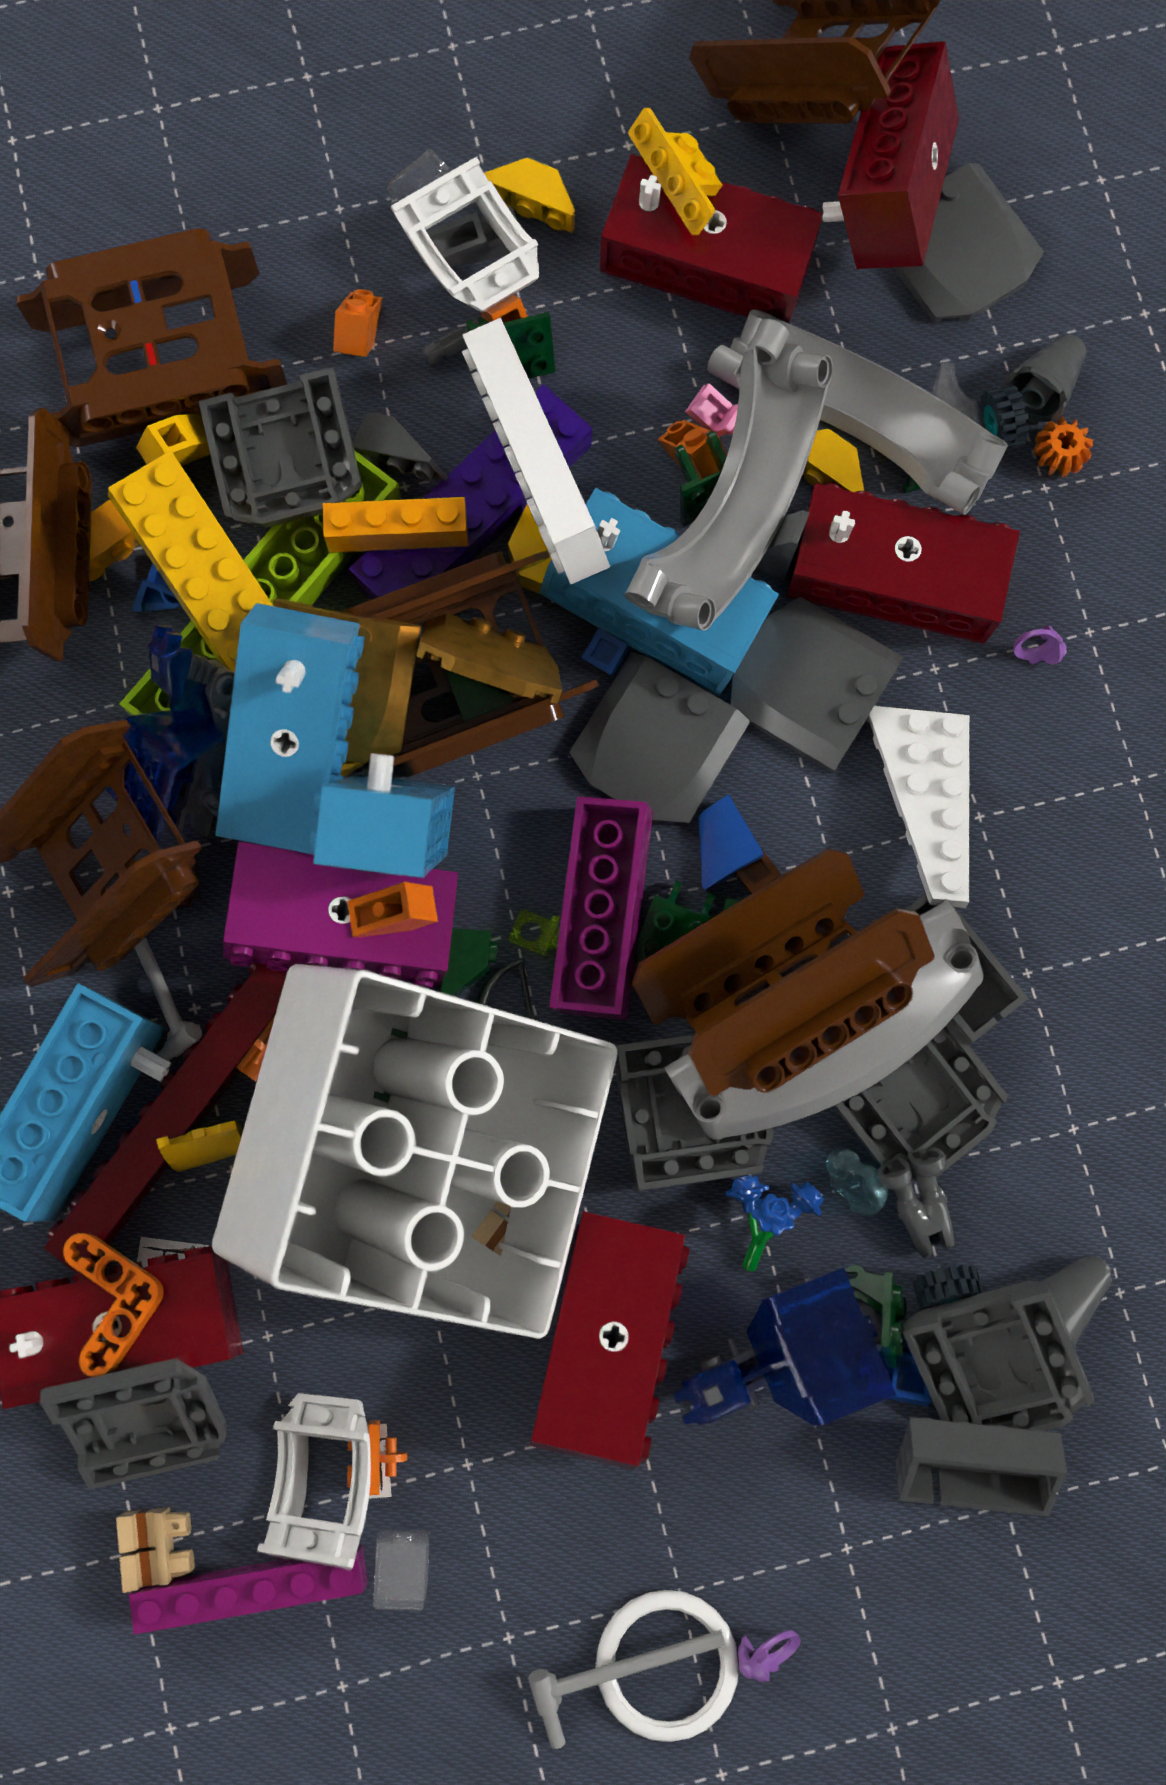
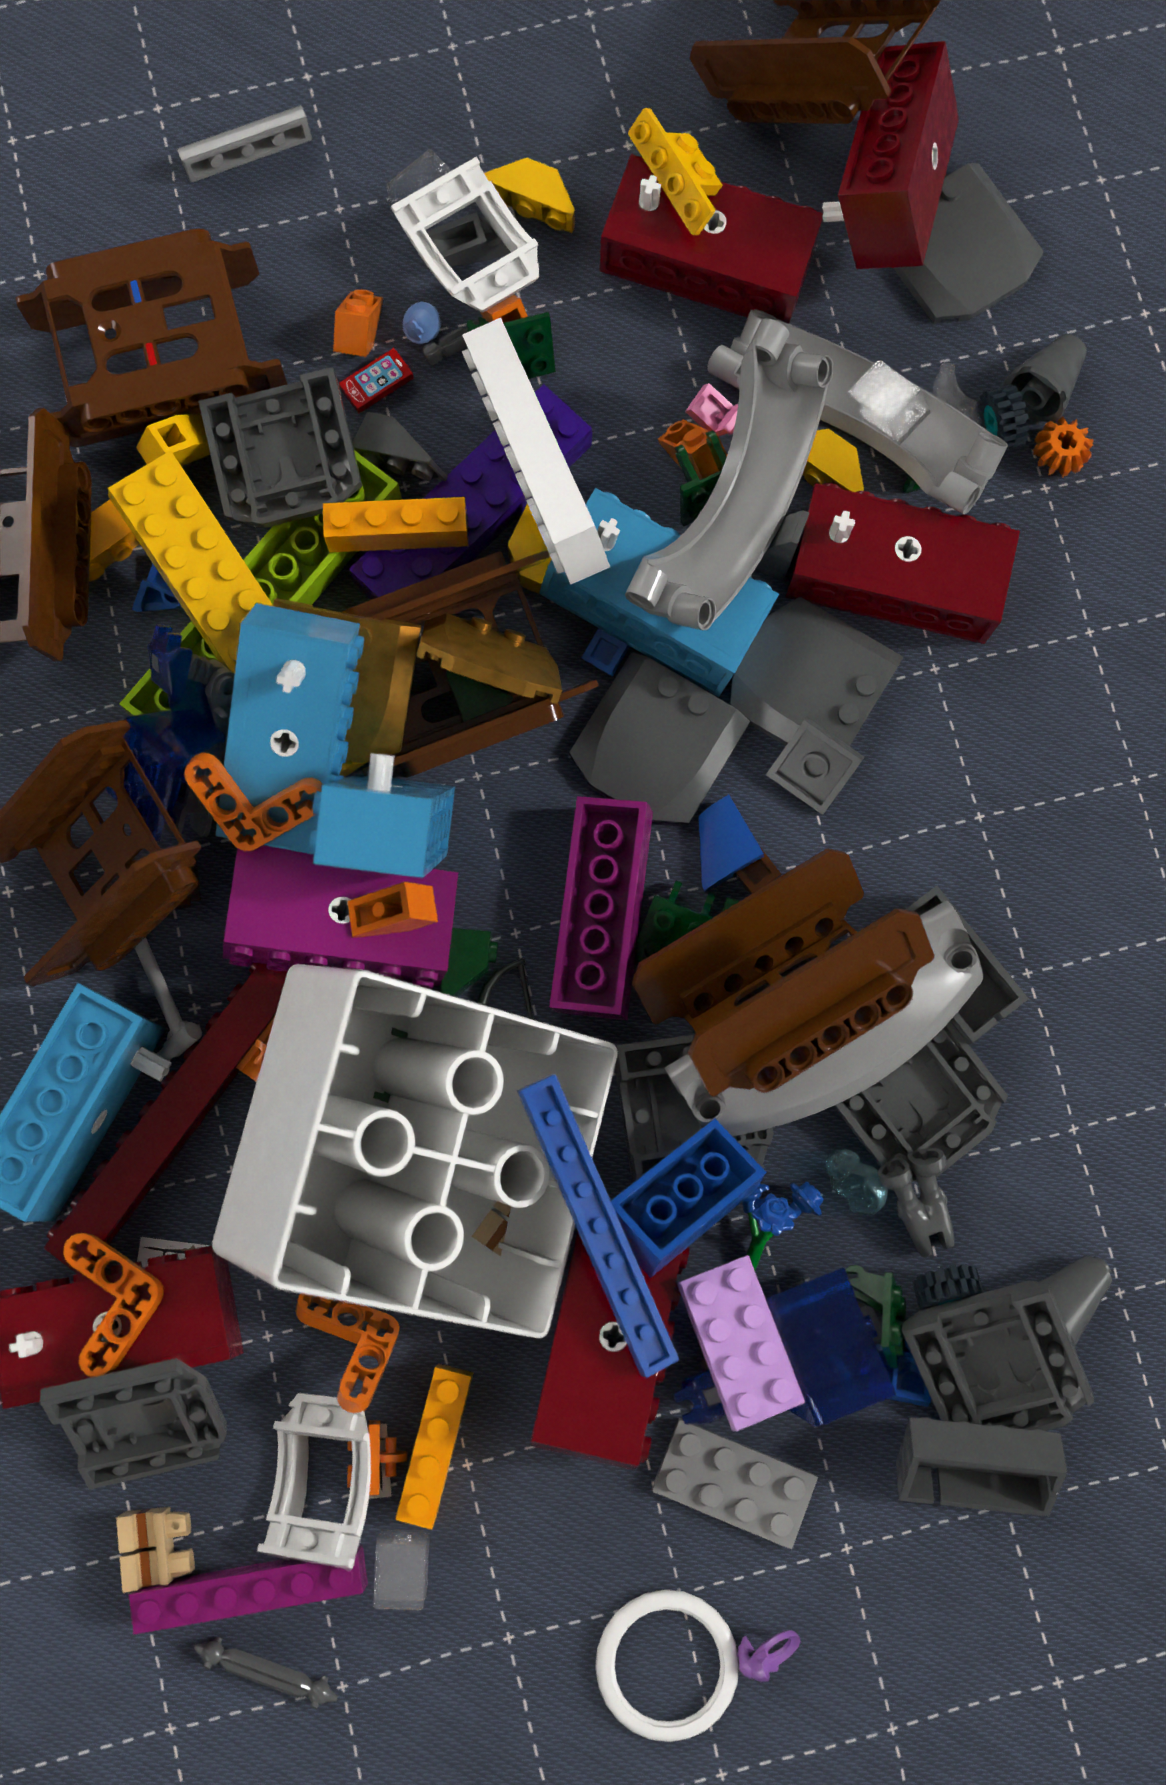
yellow slope [156,1120,243,1172] -> none
clear neon green bracket [508,909,560,957] -> none
light grey bar [528,1630,726,1749] -> none
white wing [866,706,969,908] -> none
medium lavender piece [1013,625,1067,665] -> none
none -> light grey brick [177,105,312,183]
none -> orange beam [185,753,324,851]
none -> dark grey wheel [194,1636,338,1710]
none -> orange beam [295,1293,400,1413]
none -> tile [339,348,414,414]
none -> light orange brick [395,1363,473,1529]
none -> medium blue hat [403,301,441,344]
none -> blue plate [517,1074,679,1378]
none -> blue brick [611,1118,767,1278]
none -> light grey plate [652,1418,818,1550]
none -> lavender plate [677,1255,805,1431]
none -> dark grey plate [766,717,865,815]
none -> clear piece [849,360,931,445]

